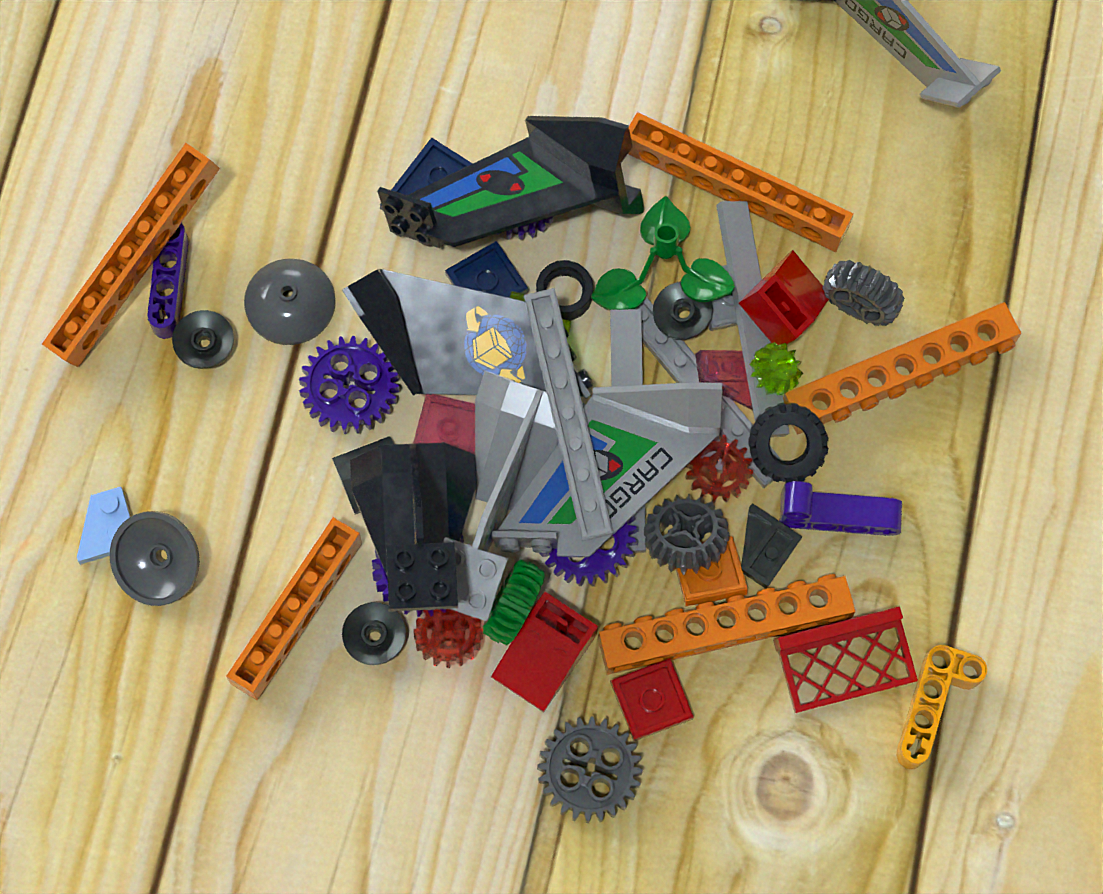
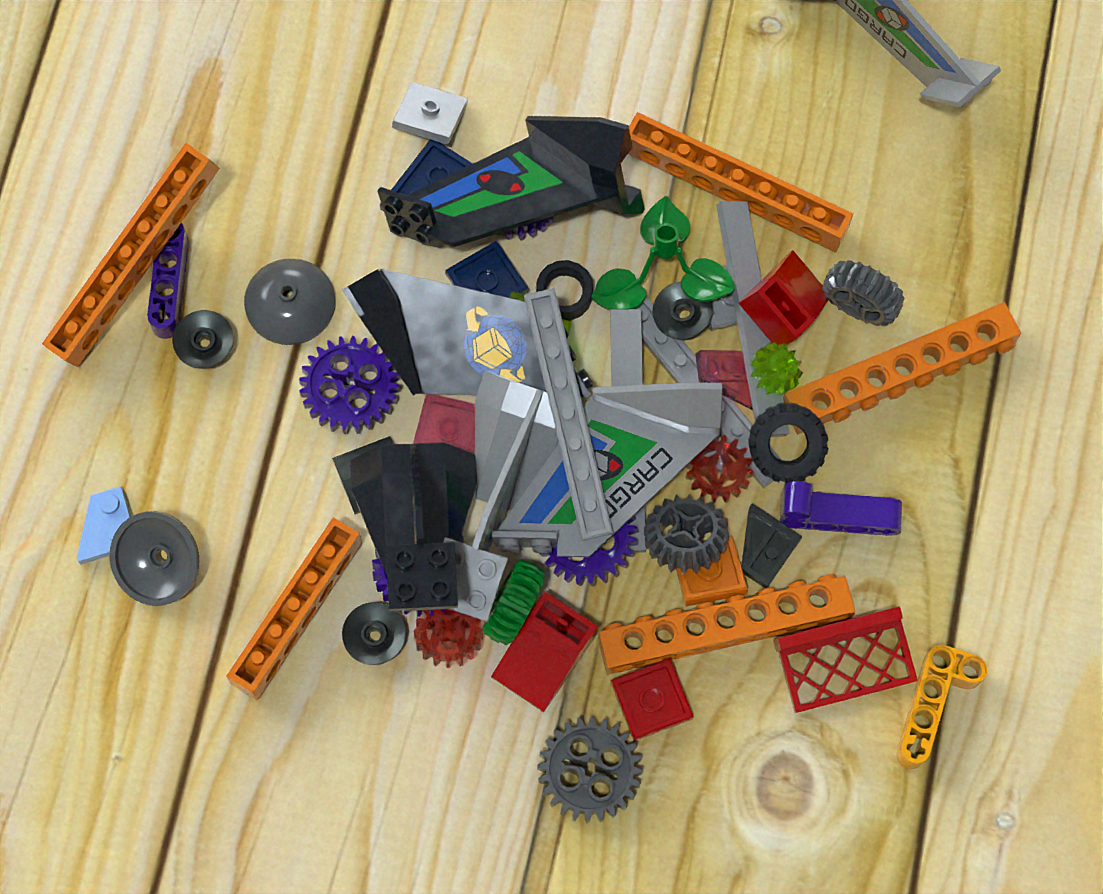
none -> plate [392,82,468,145]

